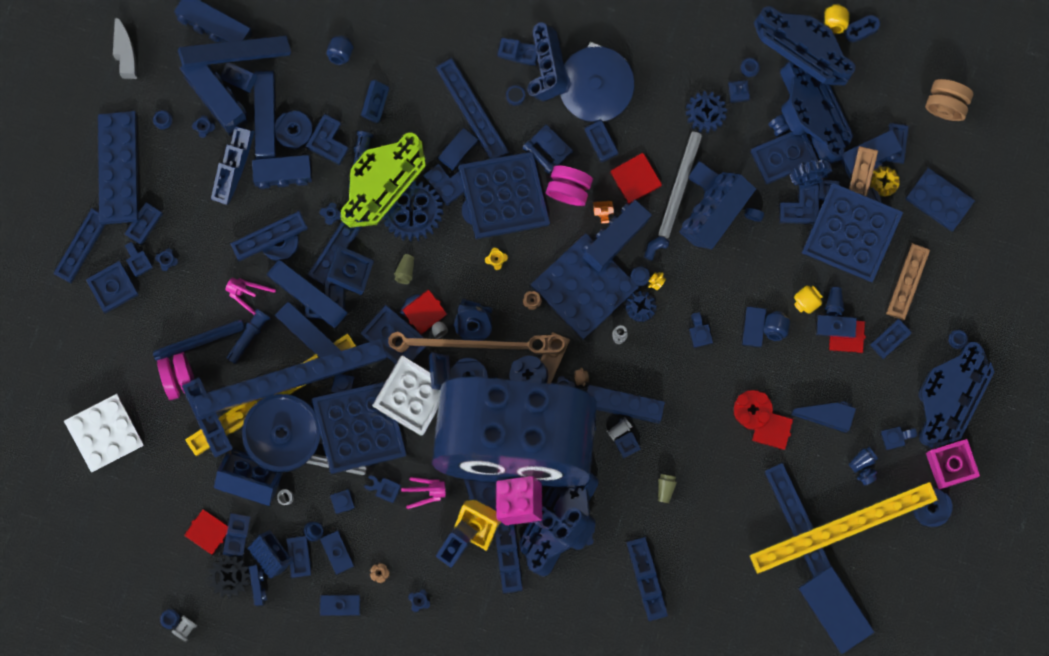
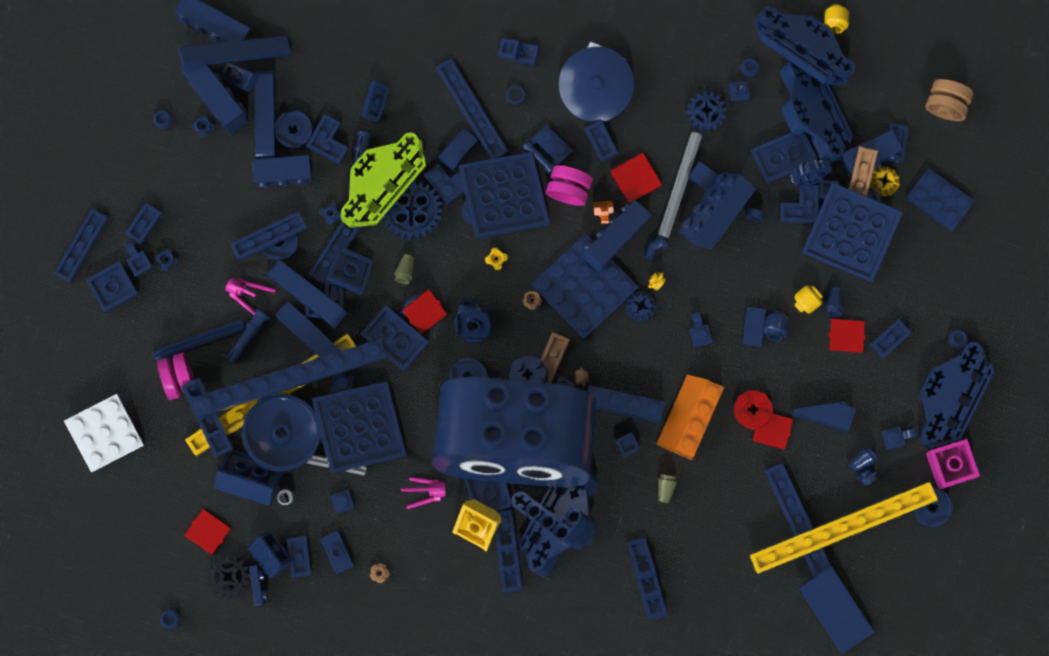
dark blue plate [98,111,139,225] -> none
light grey slope [113,19,137,79] -> none
light grey bush [172,616,198,642] -> none
dark blue slope [211,126,254,205] -> none
dark blue slope [223,514,250,558] -> none
dark blue plate [304,522,323,541] -> none
dark blue plate [320,595,360,616] -> none
dark blue head [326,36,354,65] -> none
dark blue plate [364,475,401,504] -> none
white plate [372,356,440,436] -> none
medium nougat piece [388,332,566,354] -> none
dark blue plate [408,590,430,612] -> none
dark blue tile [429,352,451,390] -> none
light grey hinge [432,322,449,338] -> none
dark blue brick [436,520,478,568] -> none
dark pink brick [496,476,542,525] -> none
dark blue beam [527,22,567,101] -> none
light grey pin [607,418,632,441] -> none
light grey pin [612,325,628,344] -> none
dark blue plate [631,267,650,286] -> none
dark blue wheel [768,114,790,137] -> none
dark blue plate [816,315,857,338] -> none
dark blue beam [845,15,880,42] -> none
medium nougat tile [886,243,930,321] -> none
none -> orange slope [656,375,724,460]

